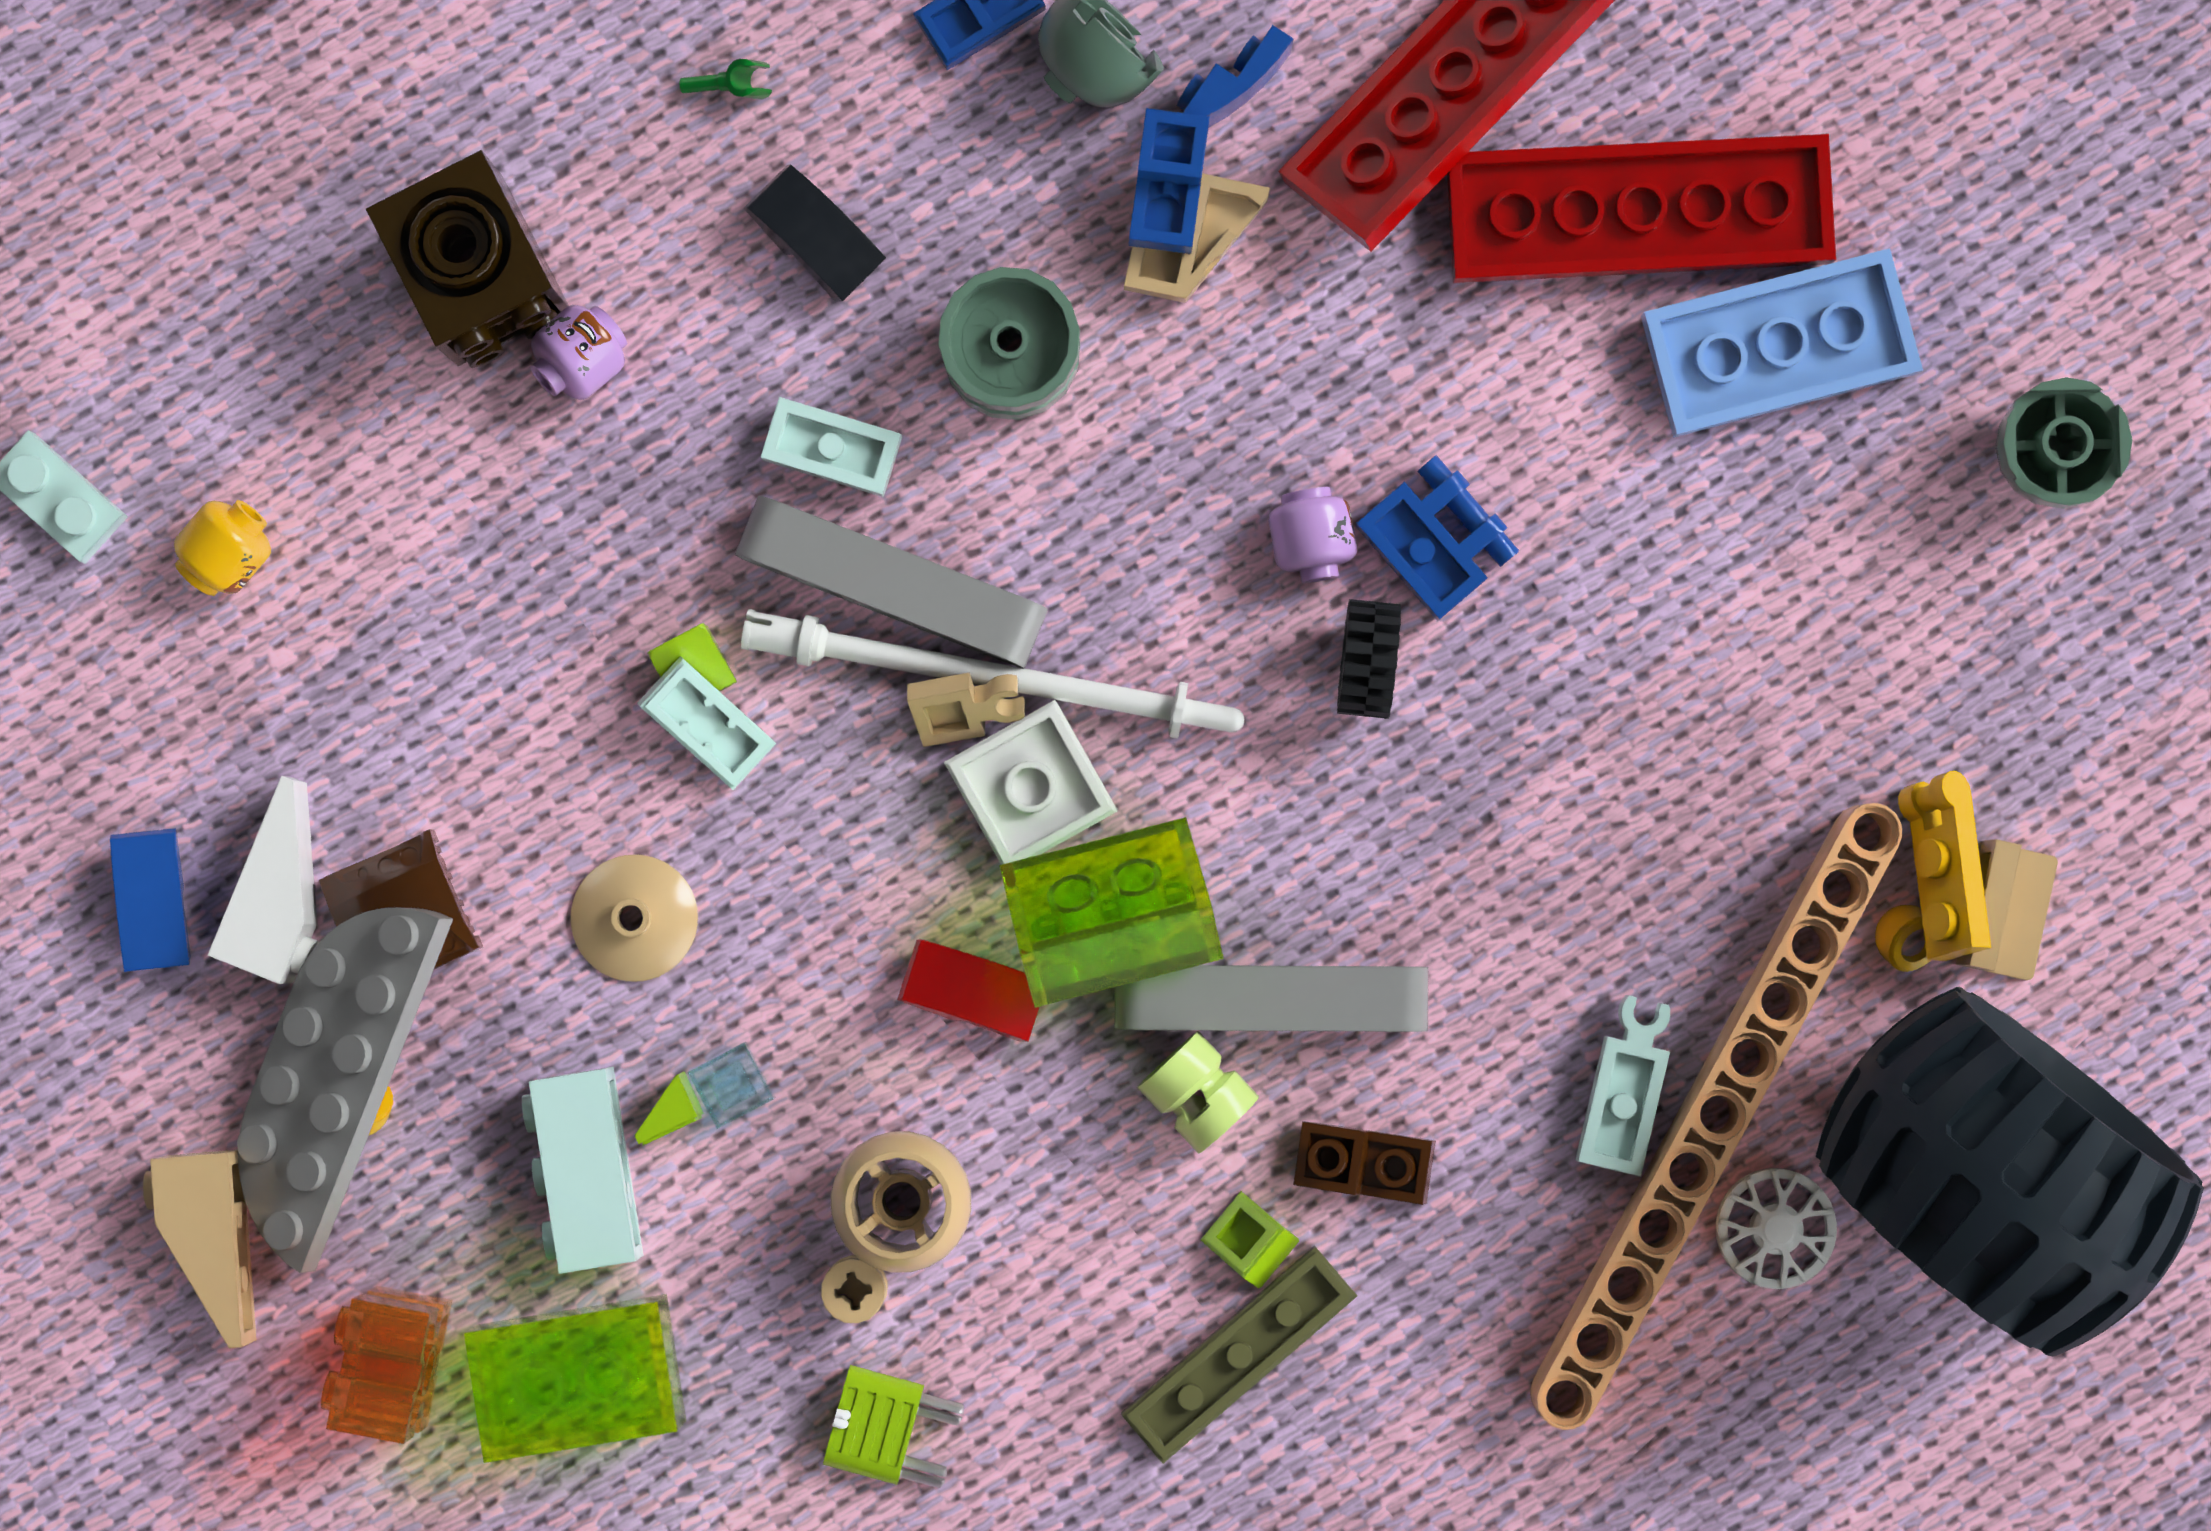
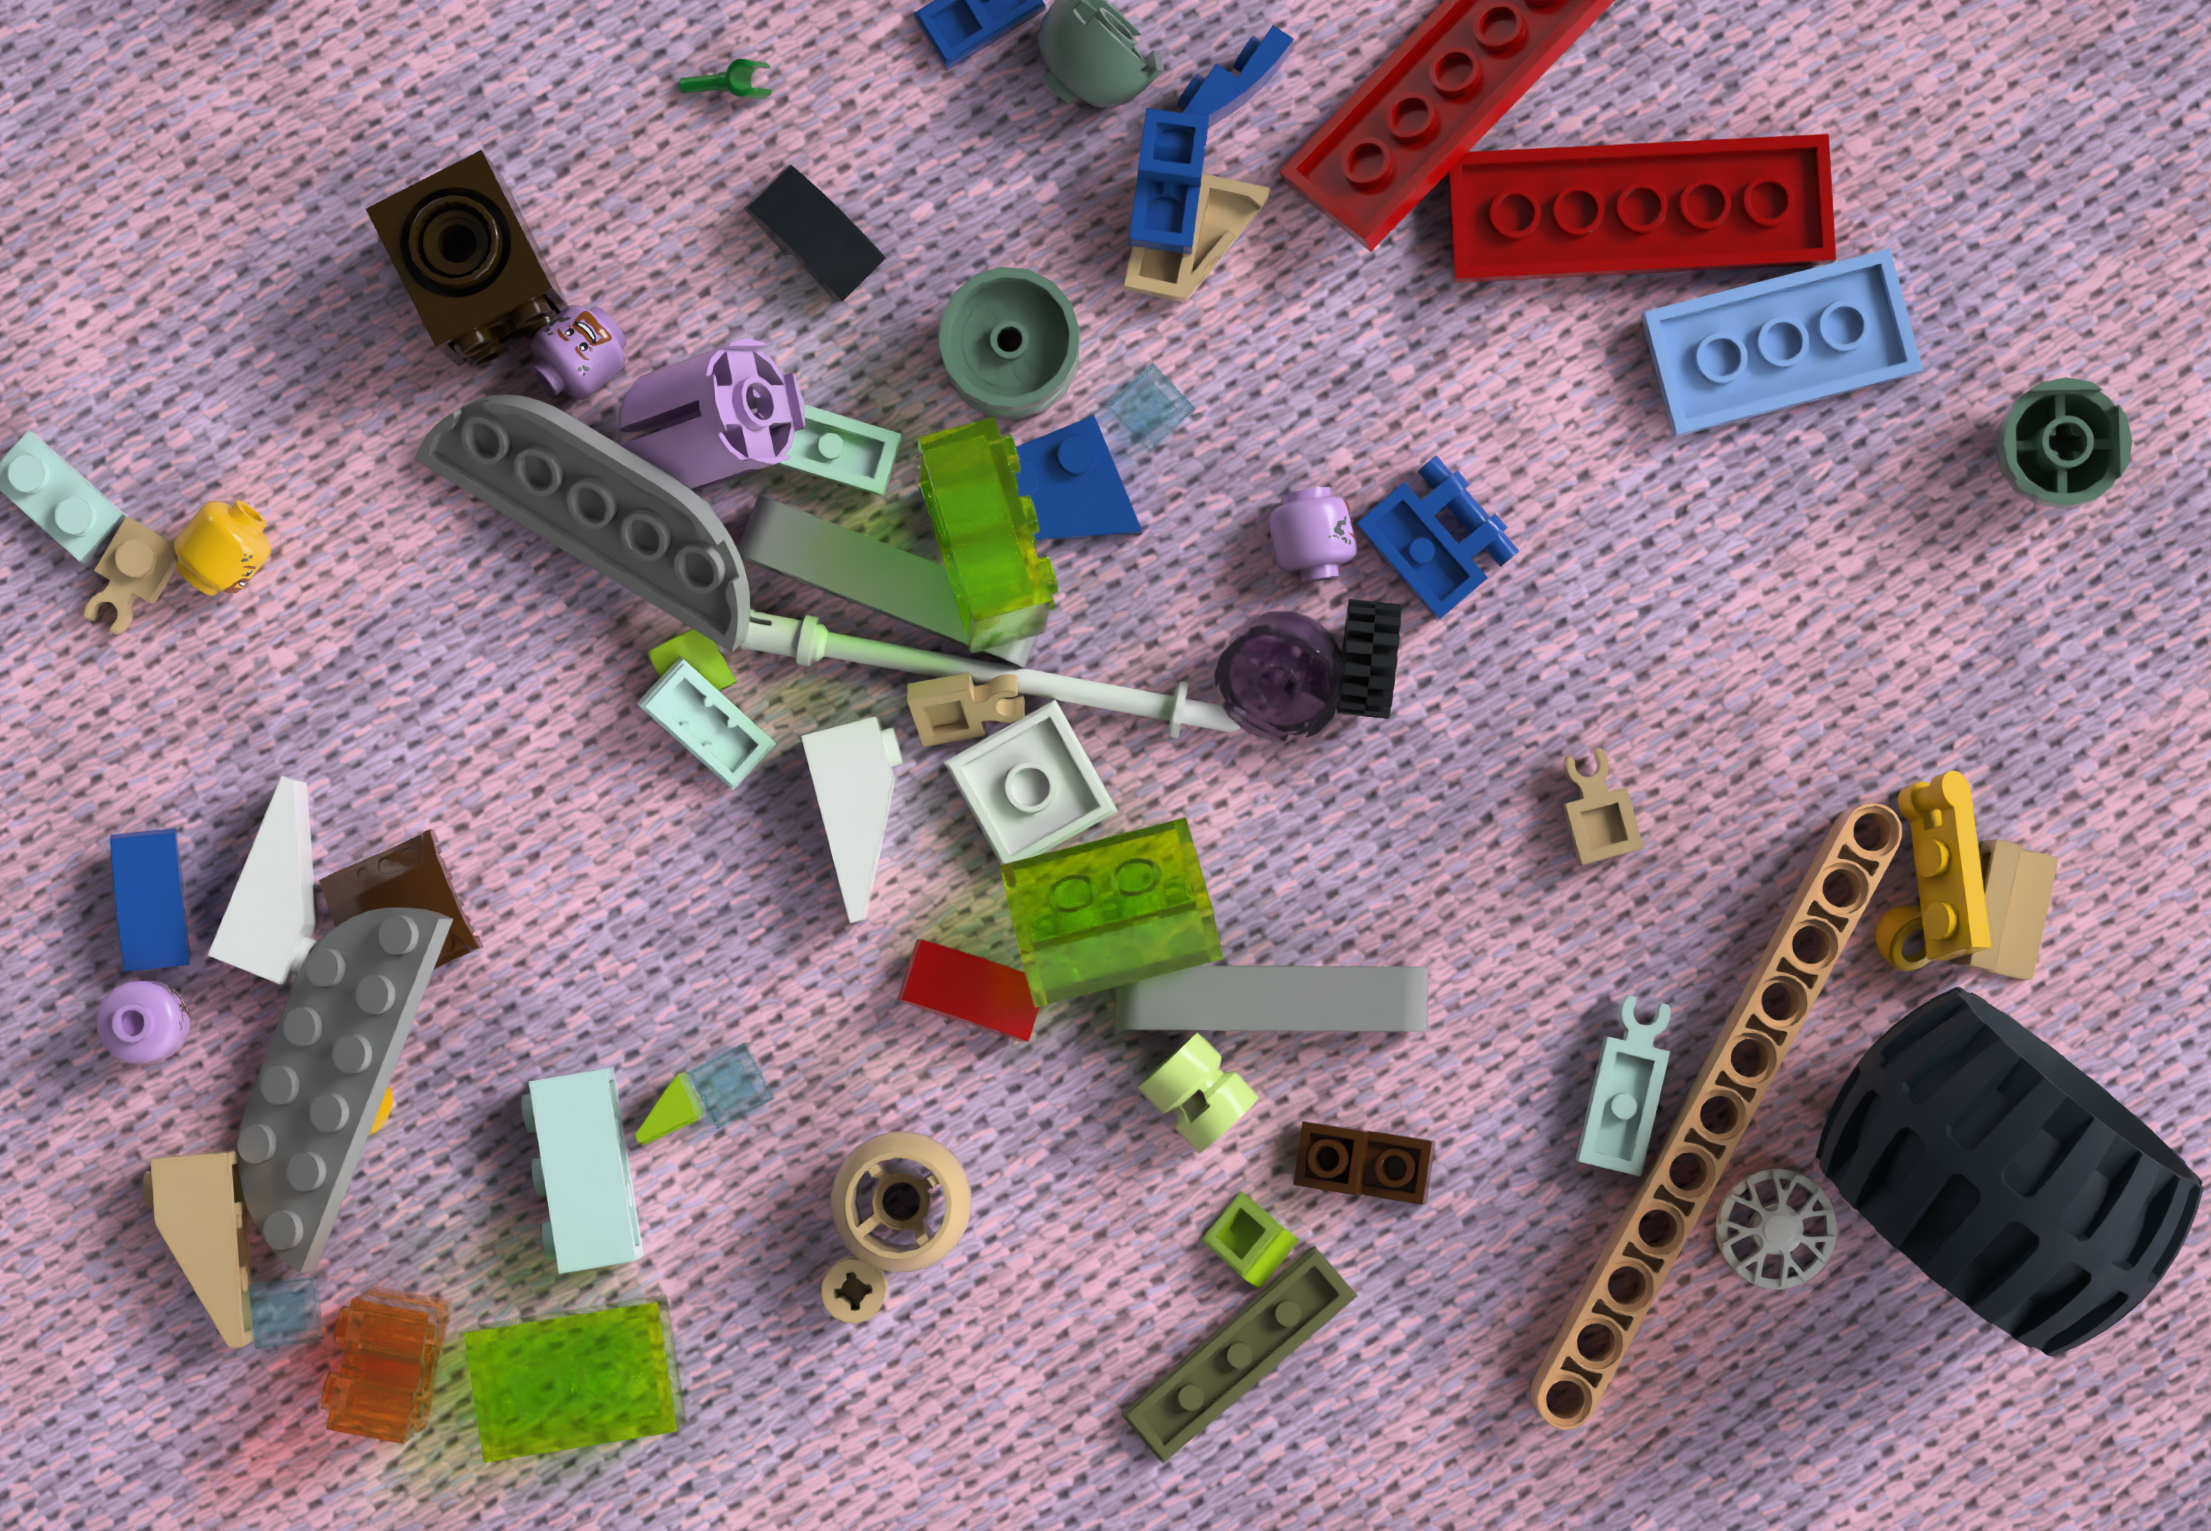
tan dish [571,855,698,982] -> none
lime piece [823,1365,964,1488] -> none
none -> tan plate [84,516,178,635]
none -> lavender head [97,980,190,1064]
none -> clear light blue tile [248,1275,324,1349]
none -> light grey plate [415,395,750,652]
none -> lavender cylinder [619,338,805,491]
none -> white slope [801,716,903,923]
none -> clear neon green brick [917,417,1058,654]
none -> blue wing [918,415,1143,548]
none -> clear light blue tile [1106,362,1196,454]
none -> clear purple cylinder [1214,611,1344,742]
none -> tan plate [1562,748,1644,866]

